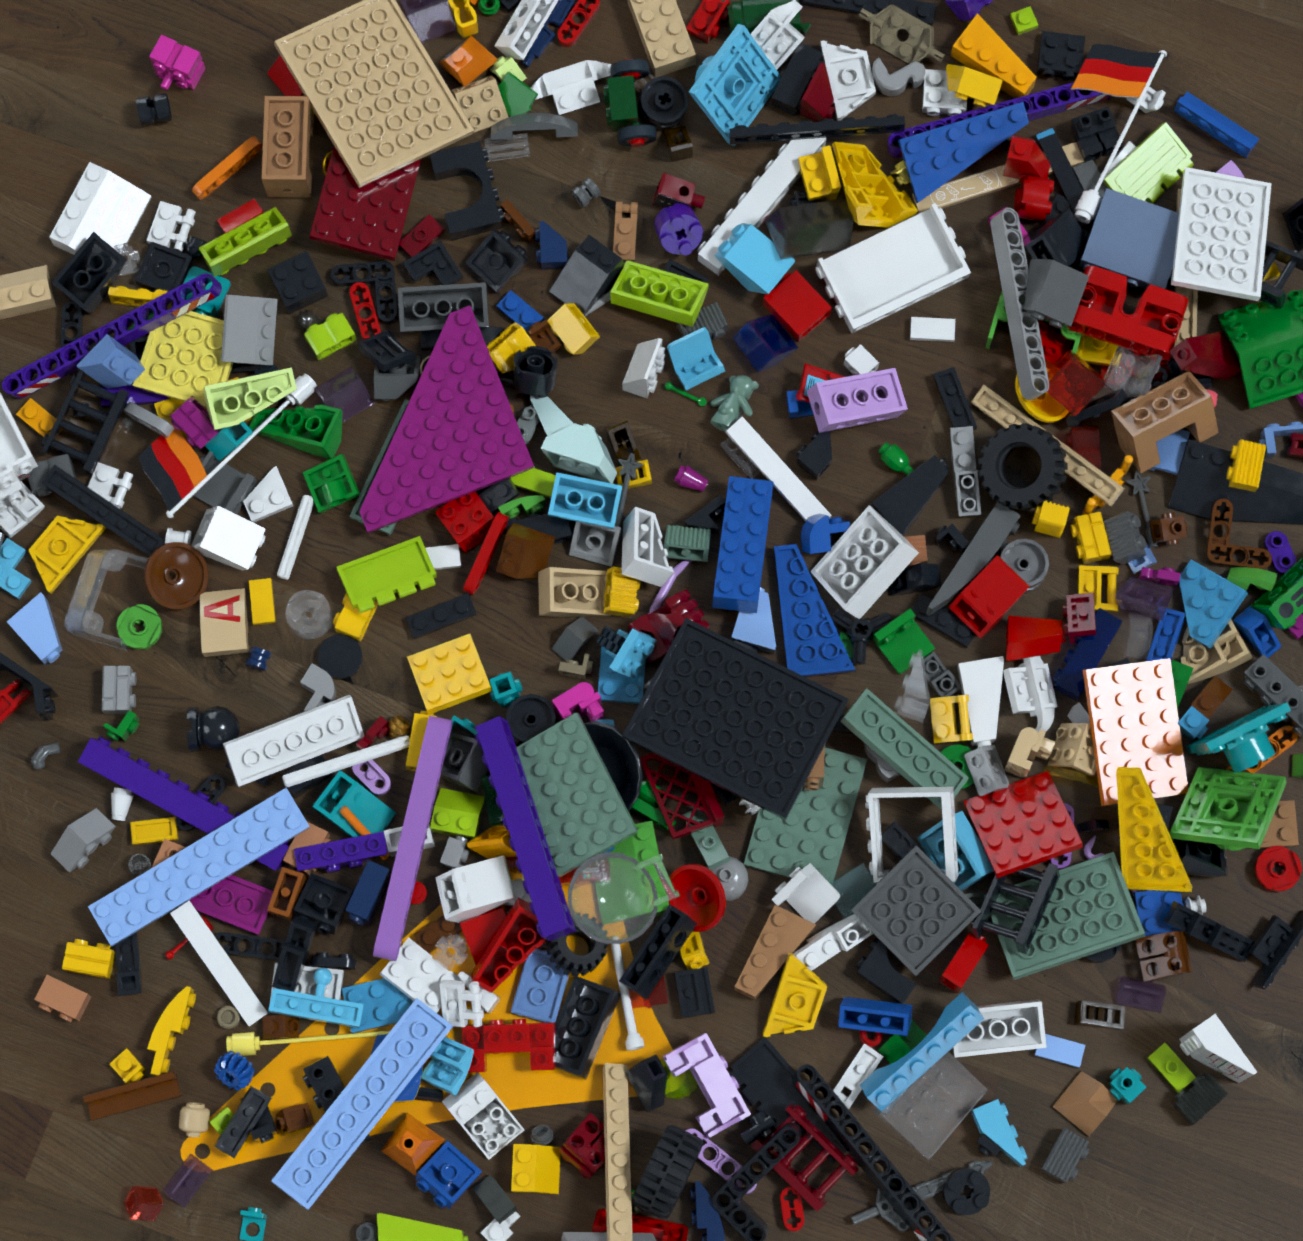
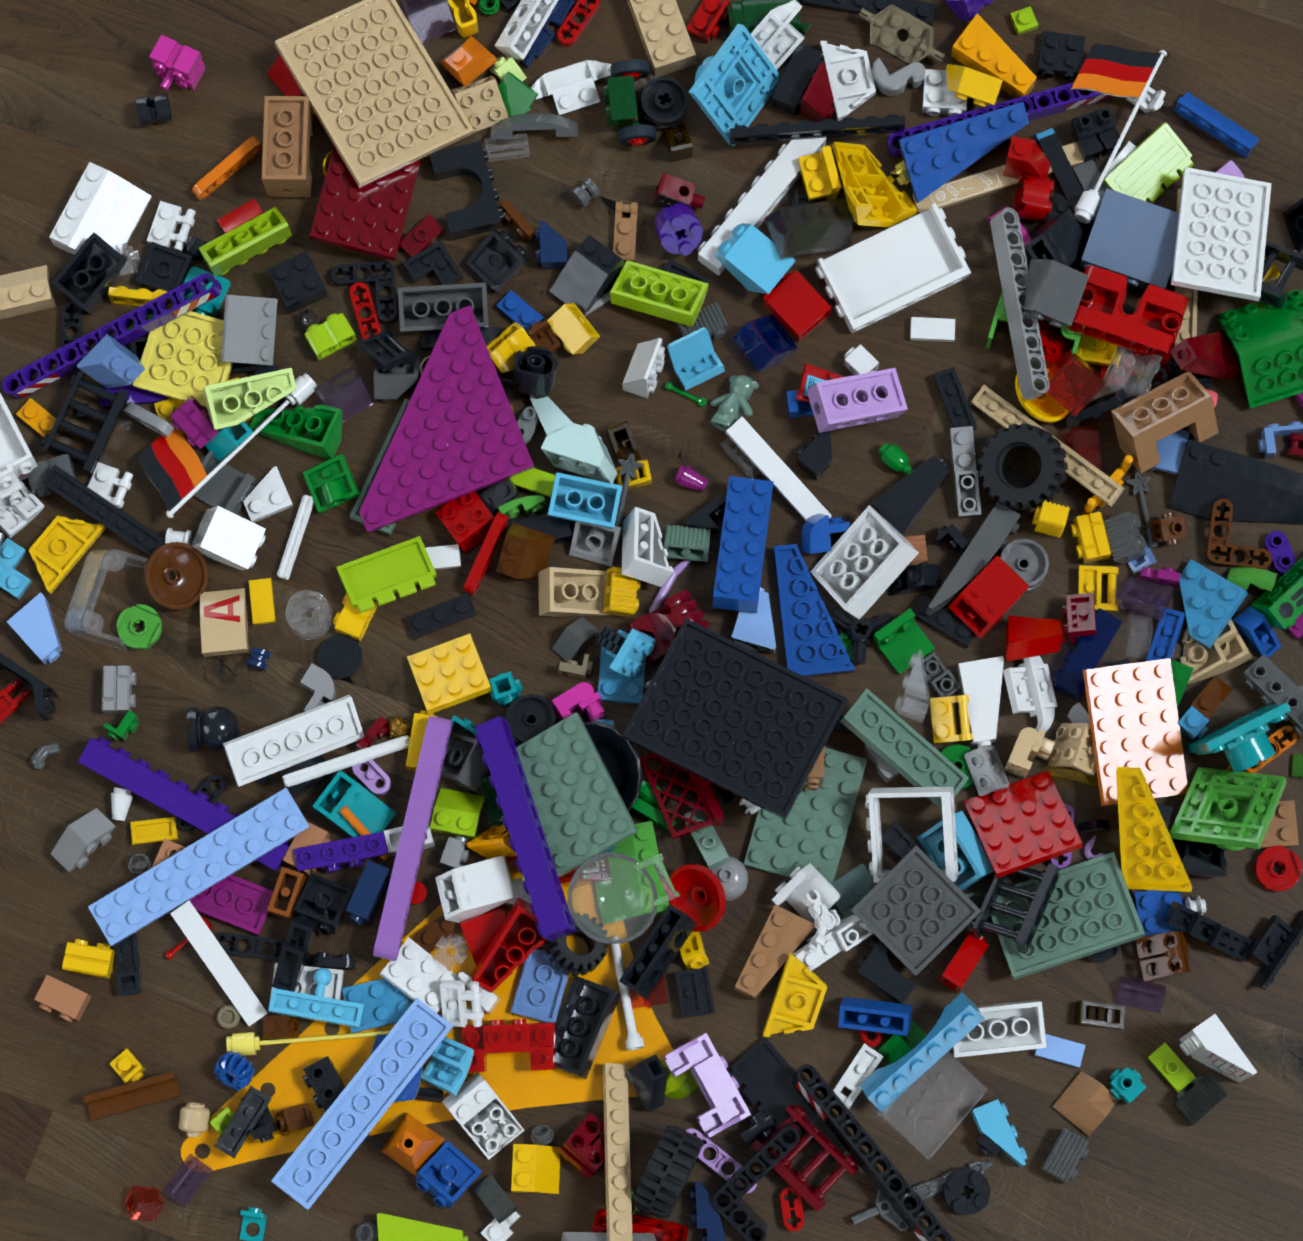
yellow slope [147,986,196,1076] -> none
yellow brick [1226,439,1266,492] -> none
none -> white piece [801,890,840,952]

